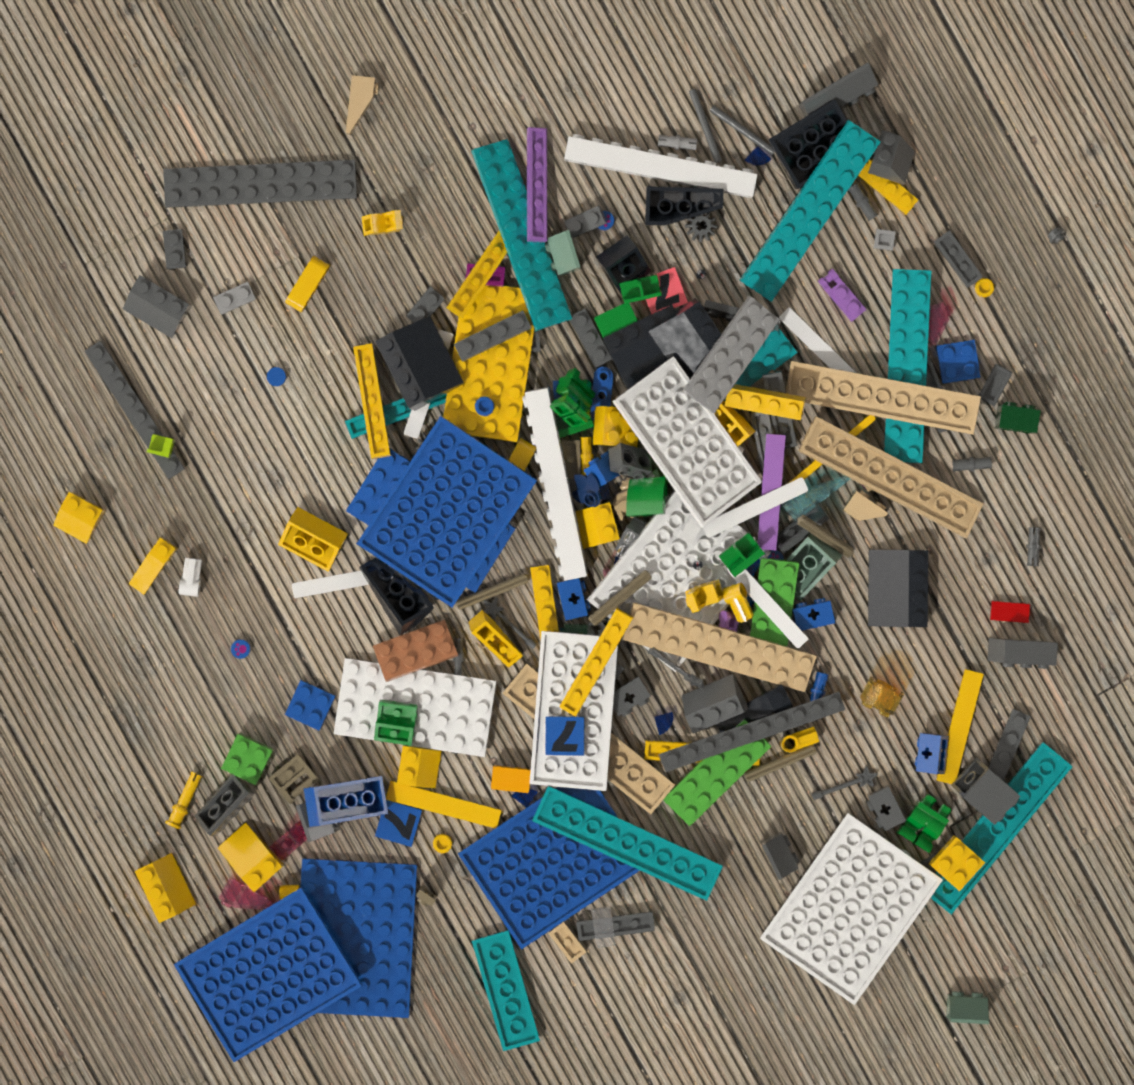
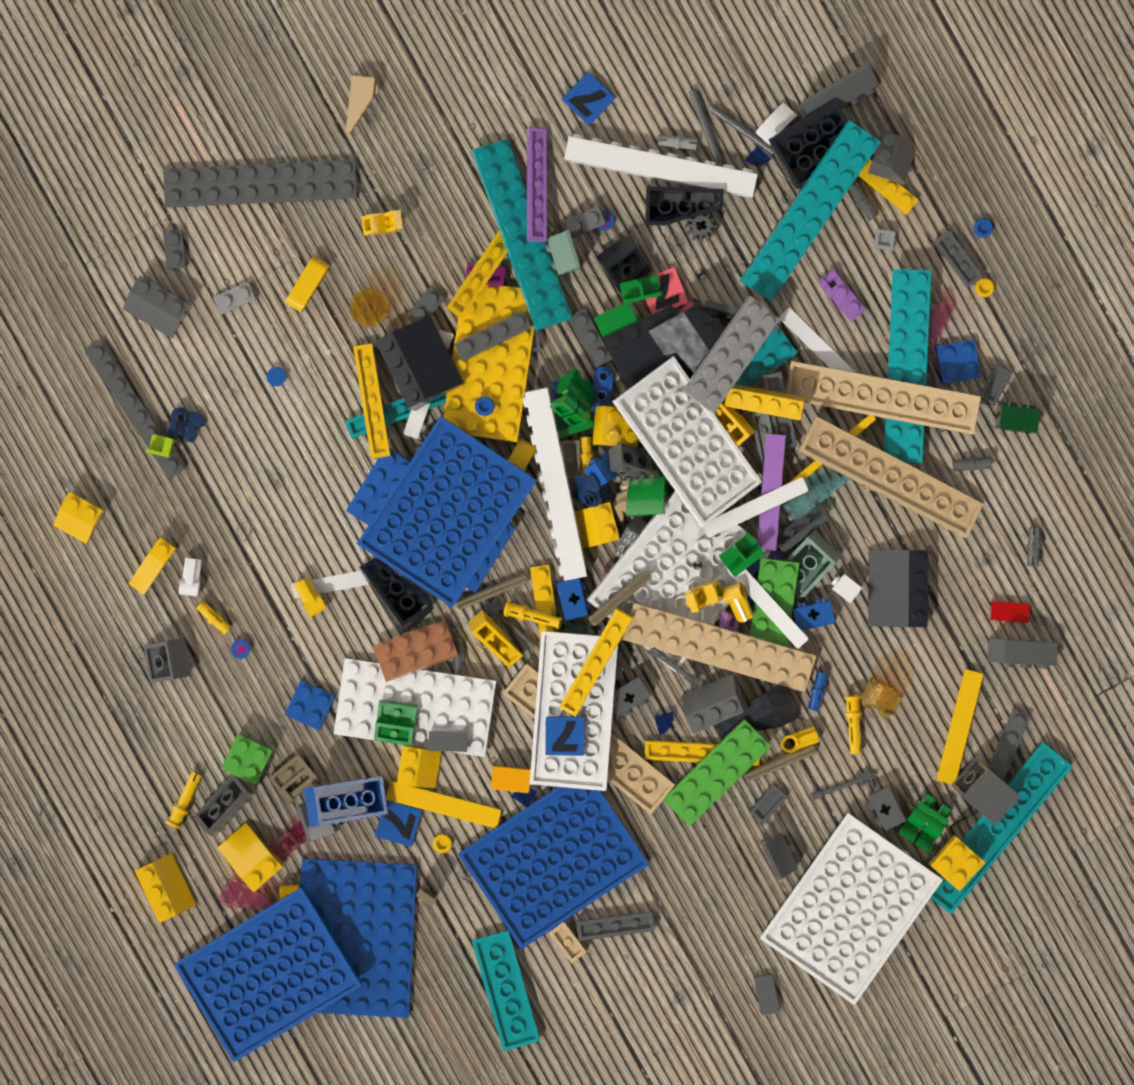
yellow slope [278,507,348,572] -> none
teal plate [532,786,723,901] -> none
clear plate [591,907,616,948] -> none
dark grey plate [658,692,845,772] -> none
dark tan axle [797,515,854,558] -> none
tan slope [842,490,888,521] -> none
brick [915,733,949,774] -> none
sand green slope [946,991,989,1024] -> none
dark grey plate [1047,226,1066,244] -> none
none -> dark grey slope [143,638,192,683]
none -> dark blue plate [168,407,206,443]
none -> yellow pin [196,600,232,635]
none -> yellow piece [294,577,327,618]
none -> clear yellow brick [350,289,389,328]
none -> dark grey tile [428,731,468,752]
none -> yellow pin [504,600,563,629]
none -> blue tile [561,72,616,126]
none -> dark grey tile [749,783,788,825]
none -> dark grey tile [754,974,780,1015]
none -> white slope [755,103,797,145]
none -> white brick [831,574,862,603]
none -> yellow pin [844,695,862,754]
none -> blue tile [973,219,993,238]

